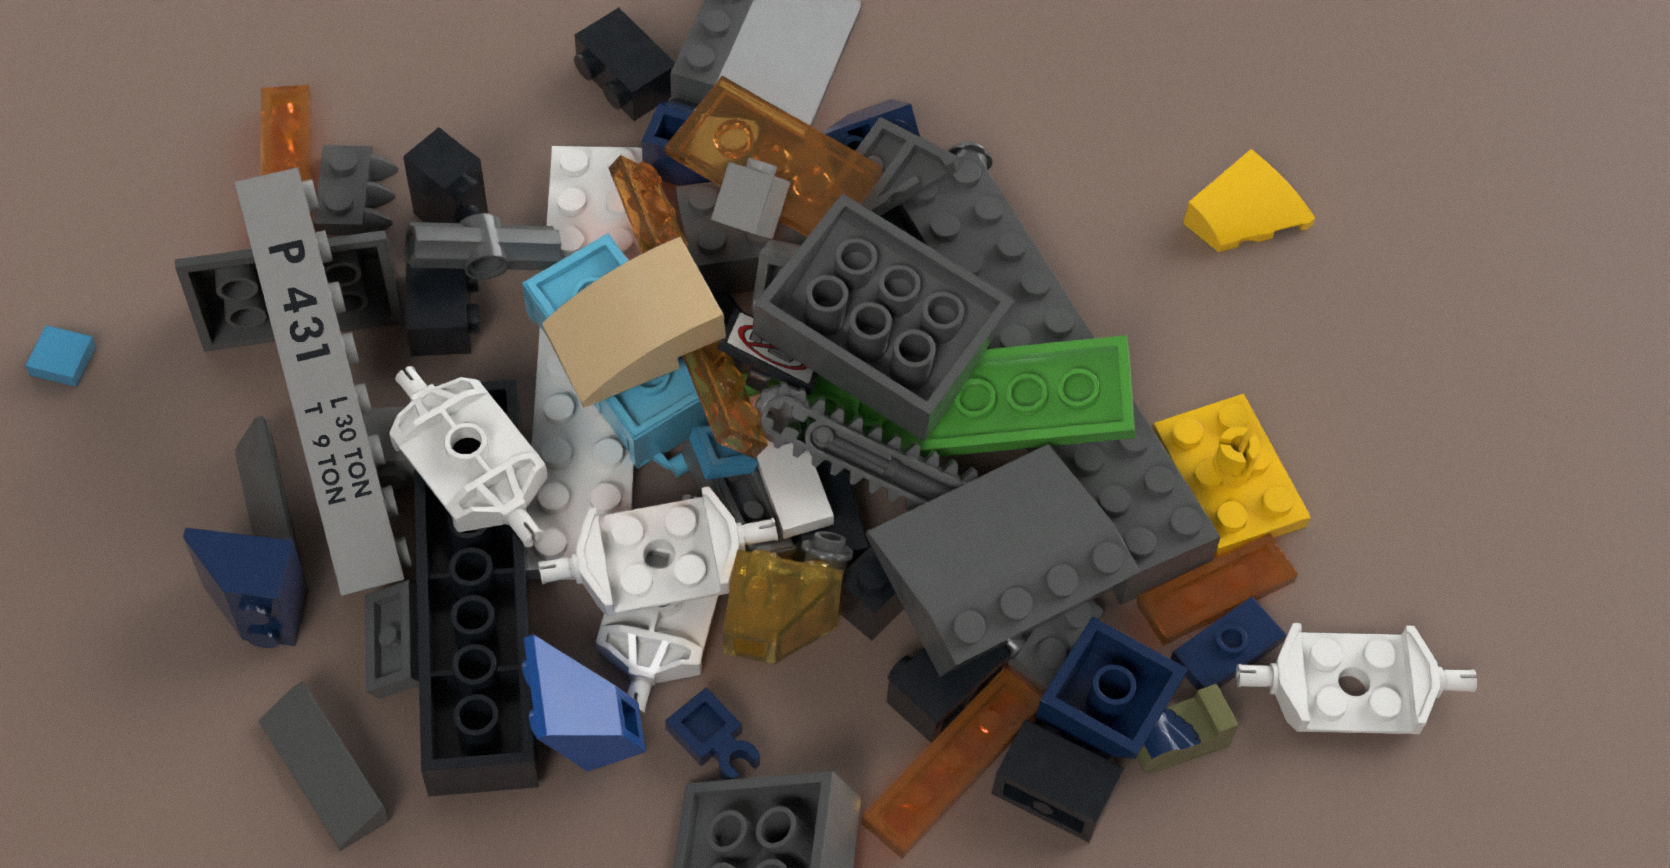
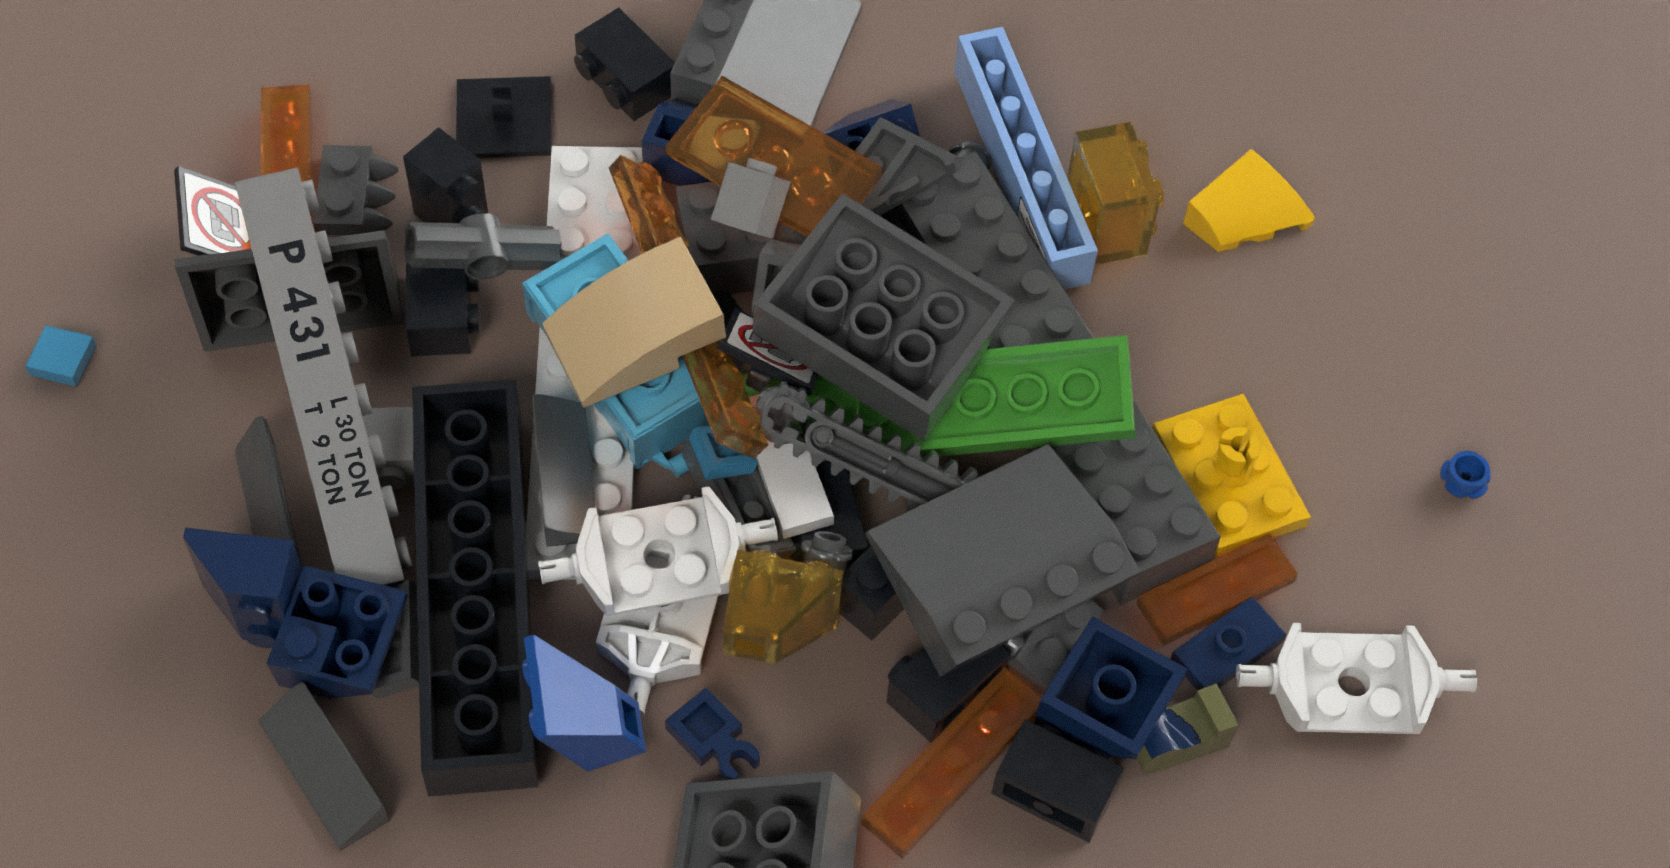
white plate [389,366,547,547] -> none
none -> piece [174,166,251,256]
none -> dark blue slope [266,565,408,699]
none -> black piece [456,76,552,158]
none -> dark grey slope [532,394,596,547]
none -> light blue brick [954,27,1098,290]
none -> clear yellow brick [1067,122,1164,265]
none -> blue plate [1440,451,1491,499]

